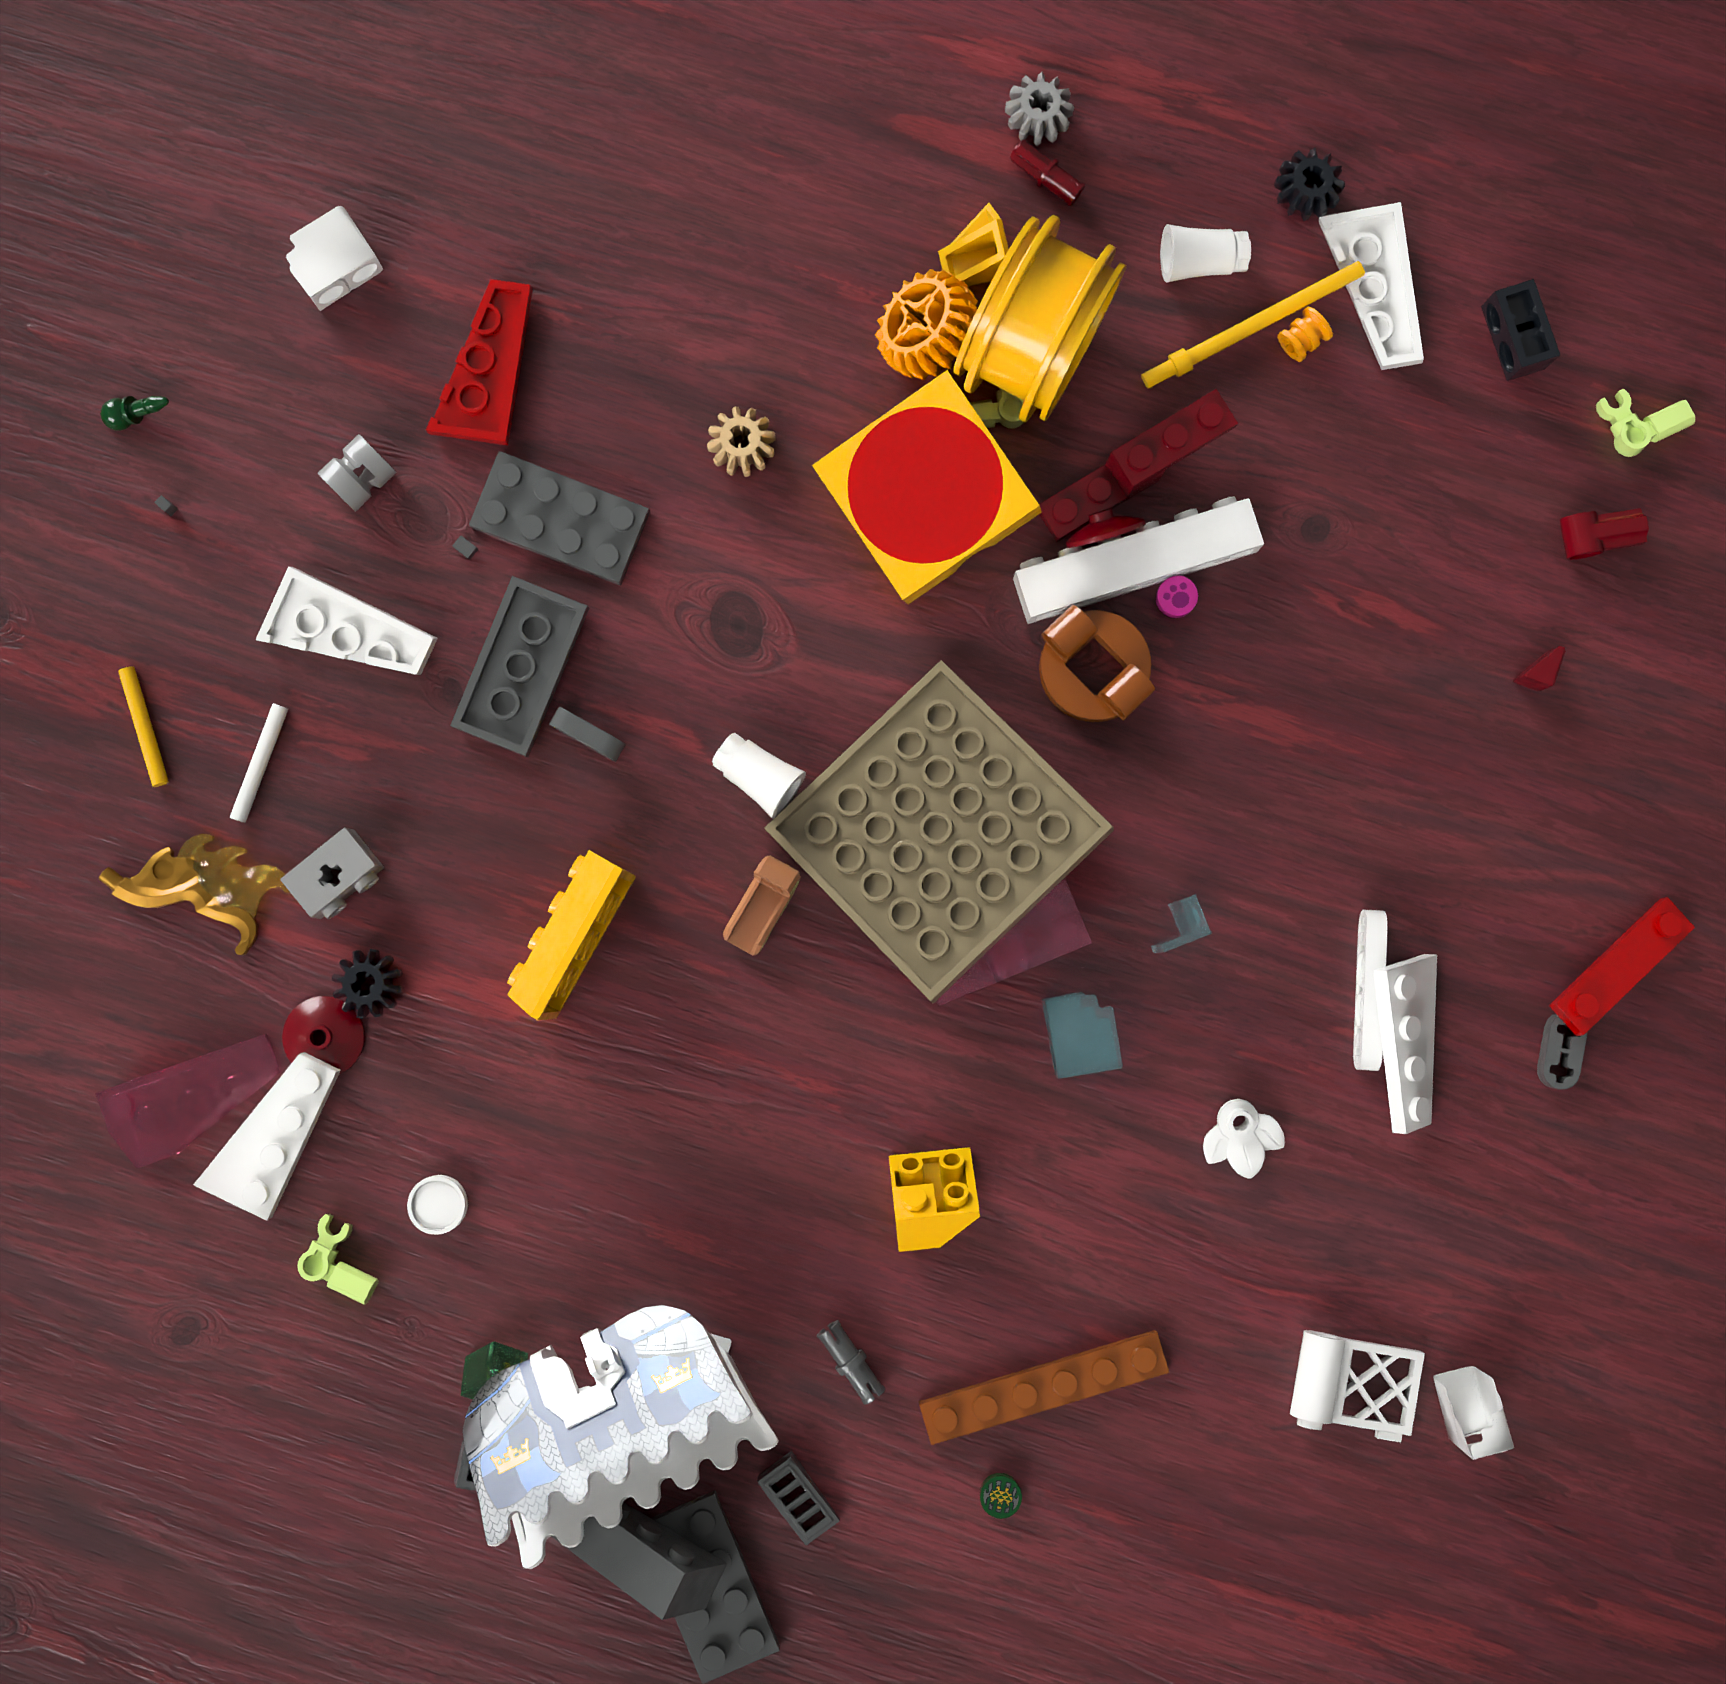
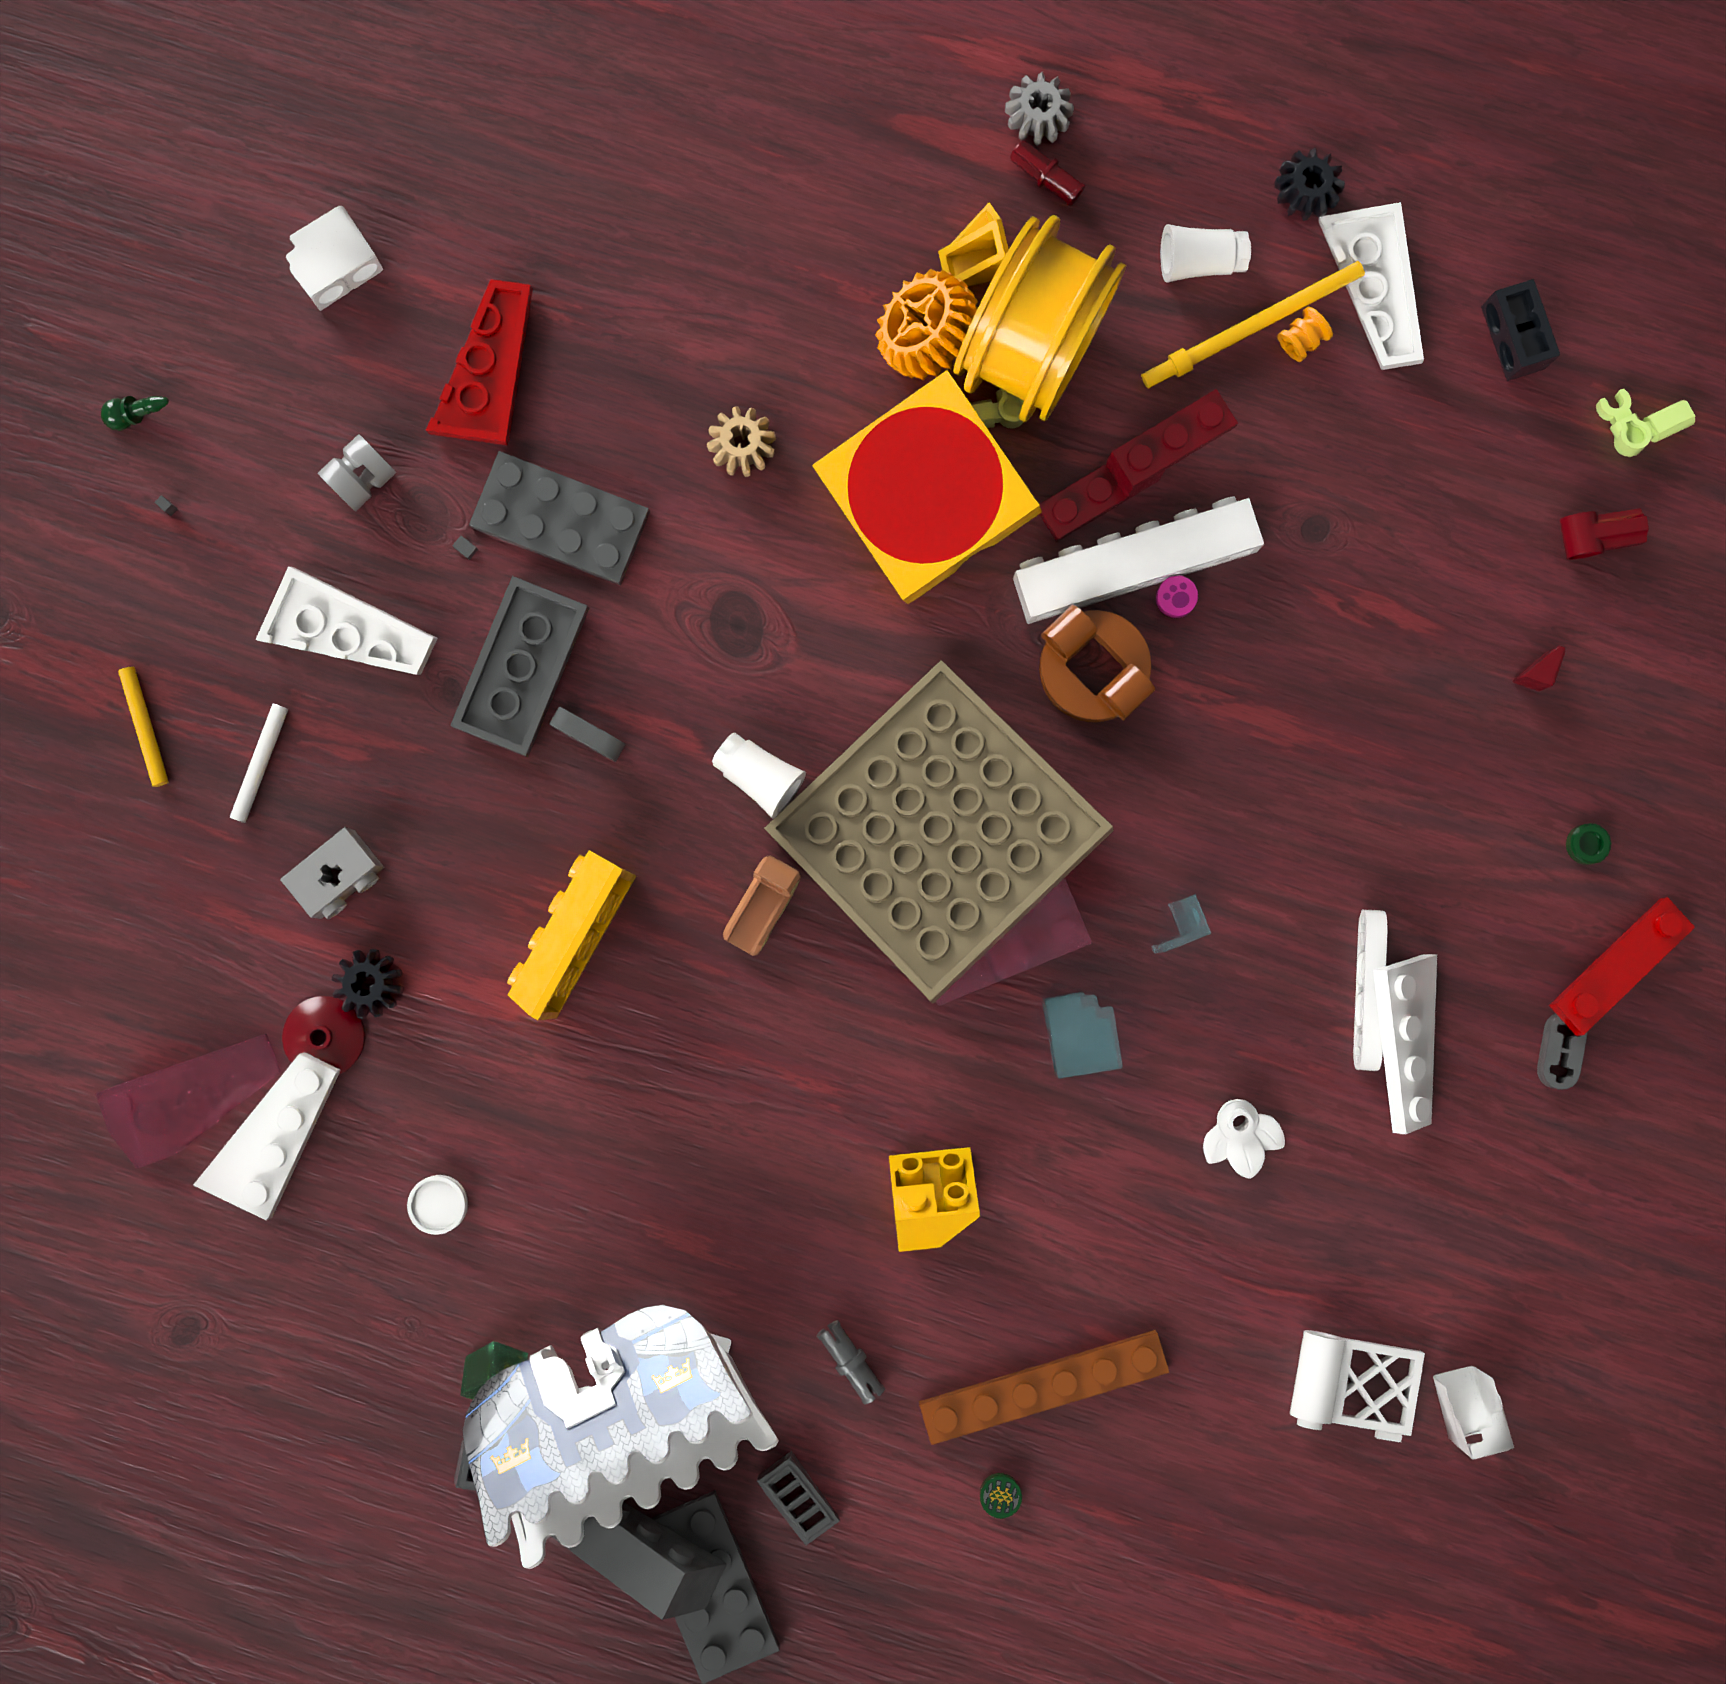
piece [99,834,290,955] -> none
yellowish green bar [297,1214,379,1305] -> none
dark red dish [1066,508,1146,548] -> none
none -> dark green tile [1566,823,1611,865]

